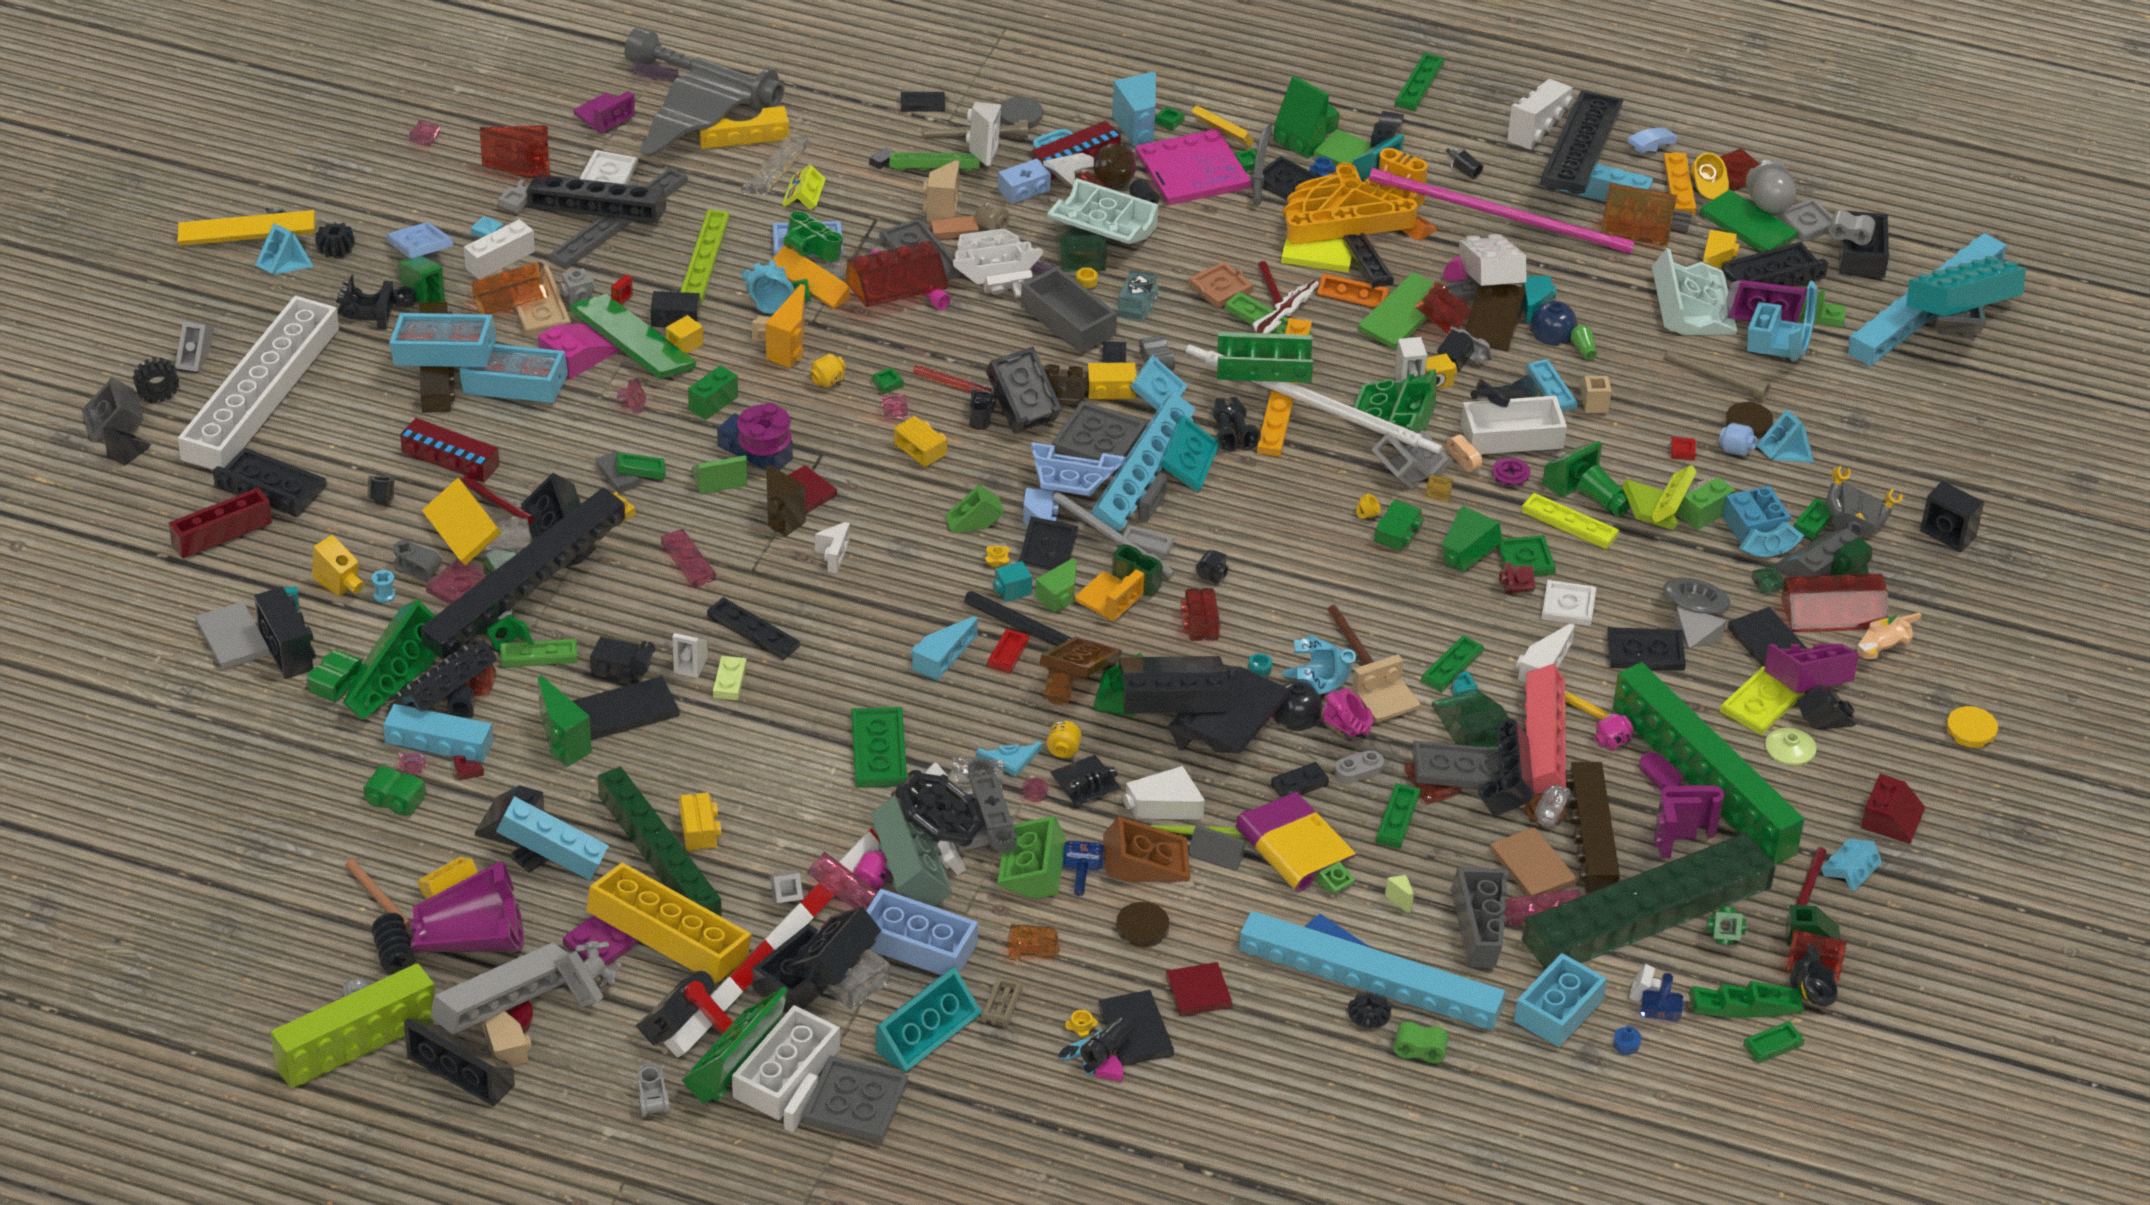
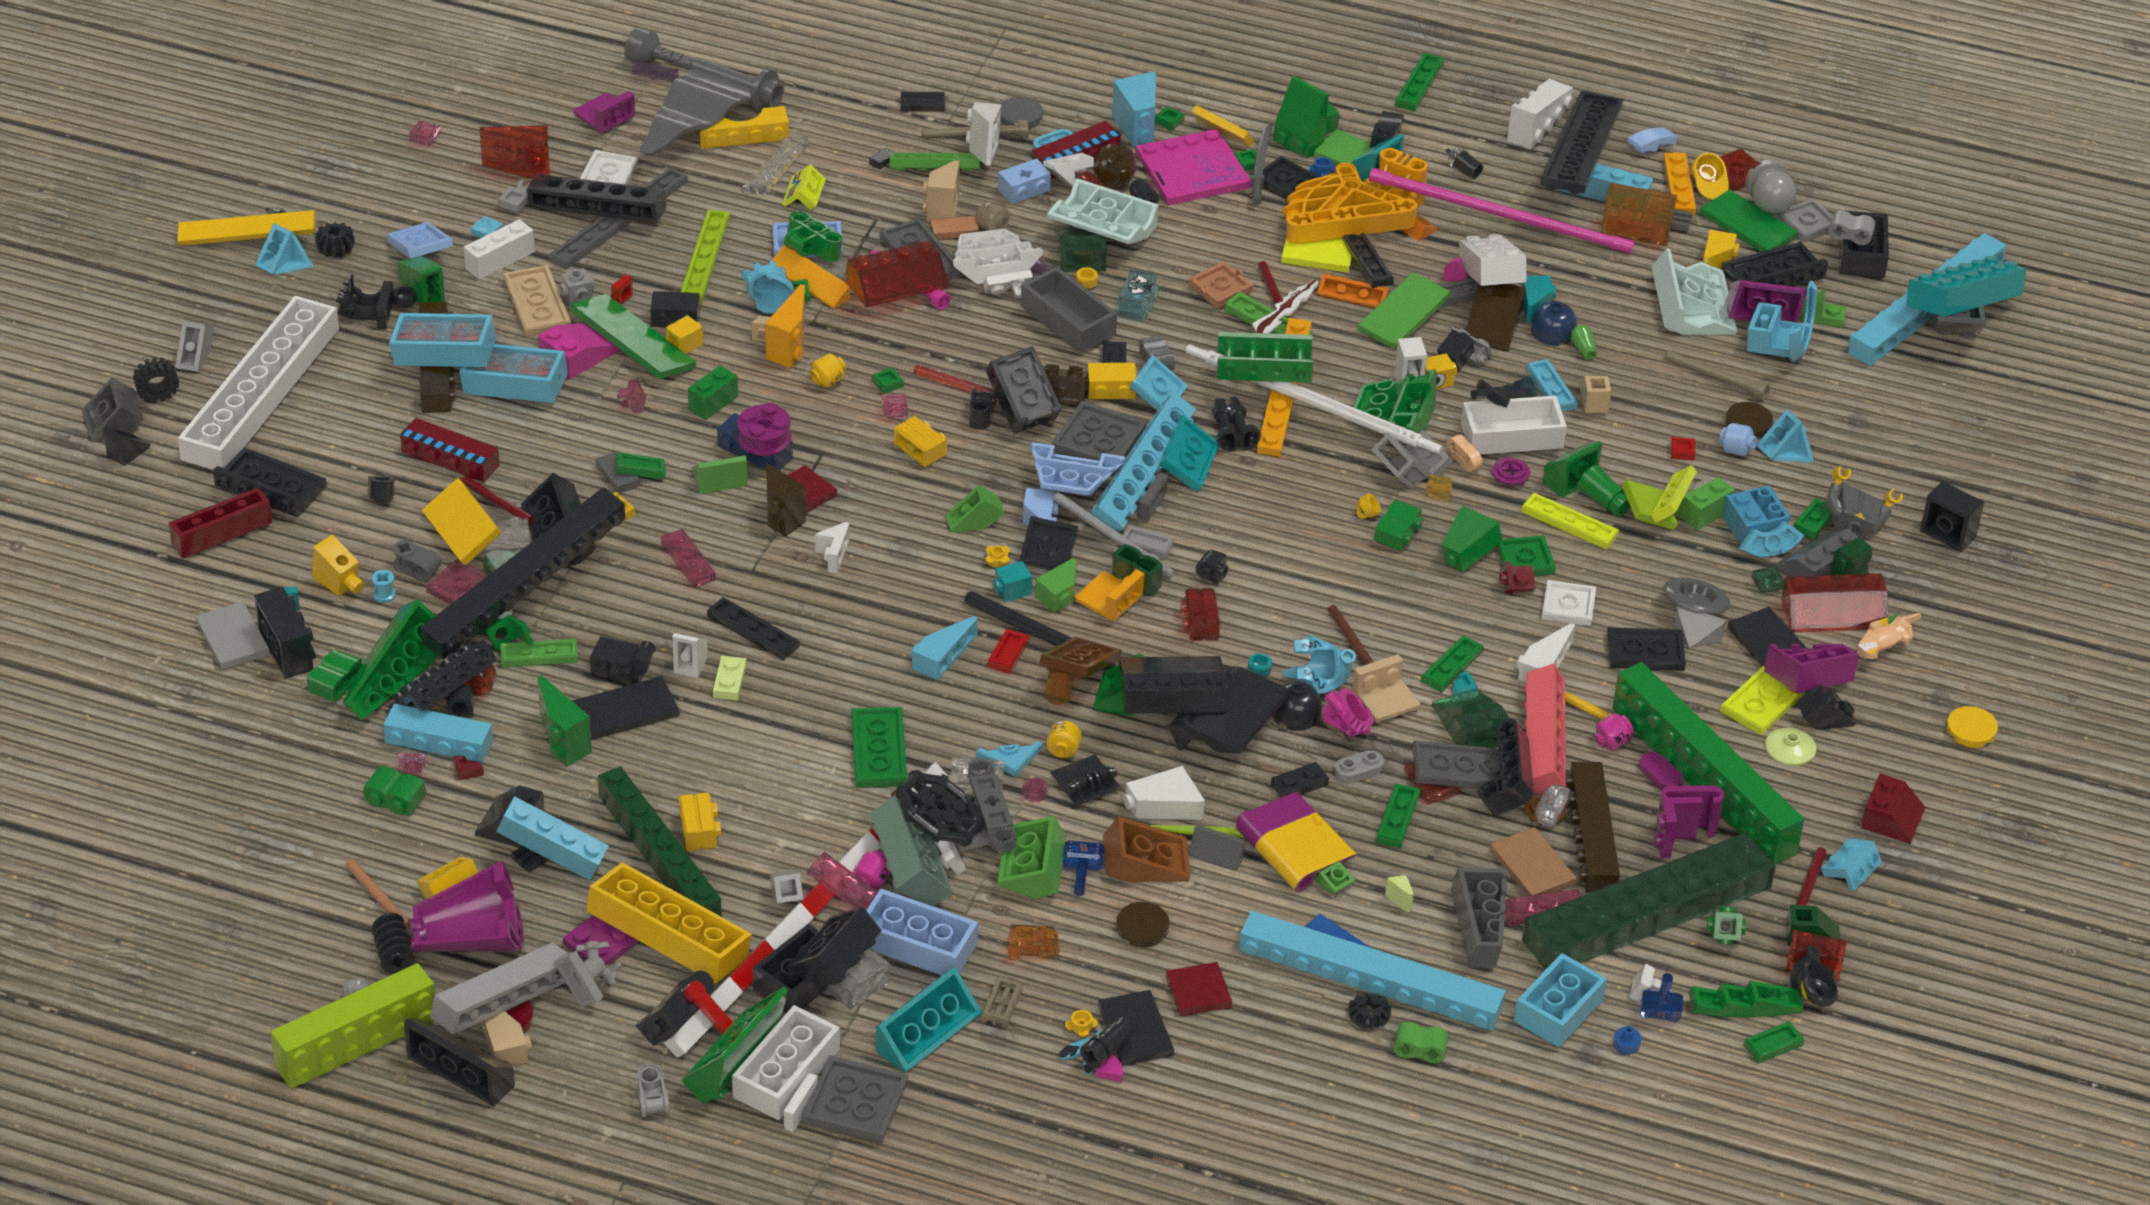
clear orange slope [471,262,549,315] -> none
clear red brick [1415,281,1472,335] -> none

